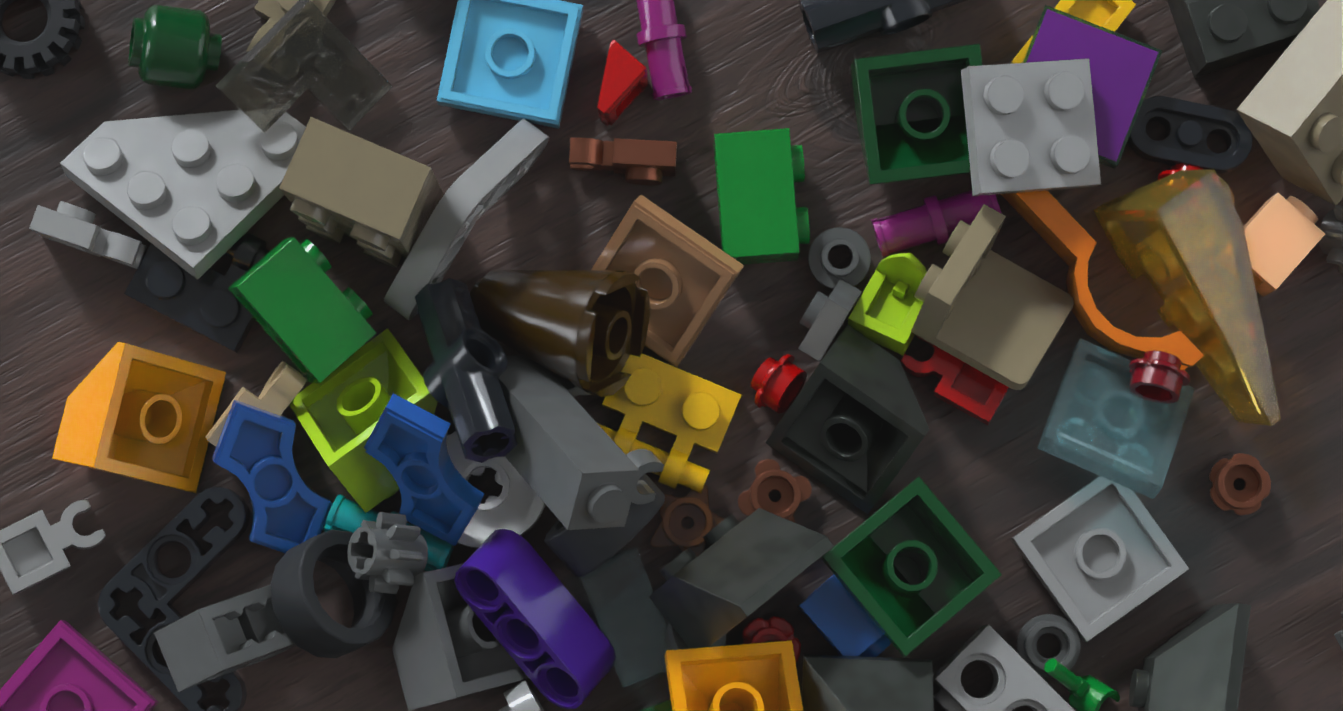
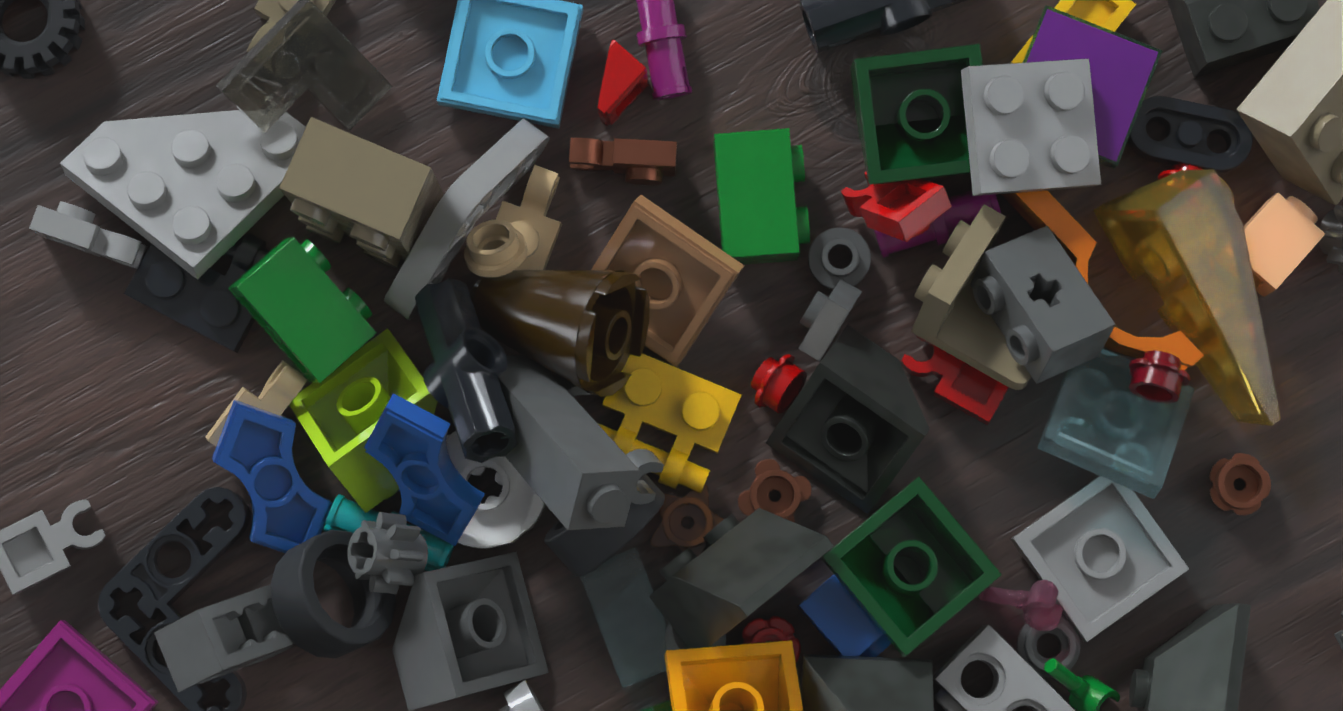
light orange slope [52,342,226,493] -> none
dark green head [128,5,222,89] -> none
dark purple beam [454,529,616,709] -> none
lime plate [848,253,927,356] -> none
none -> tan plate [464,220,528,277]
none -> tan plate [496,165,562,270]
none -> red plate [841,172,952,242]
none -> dark grey brick [970,226,1116,384]
none -> clear pink hand [979,580,1063,631]

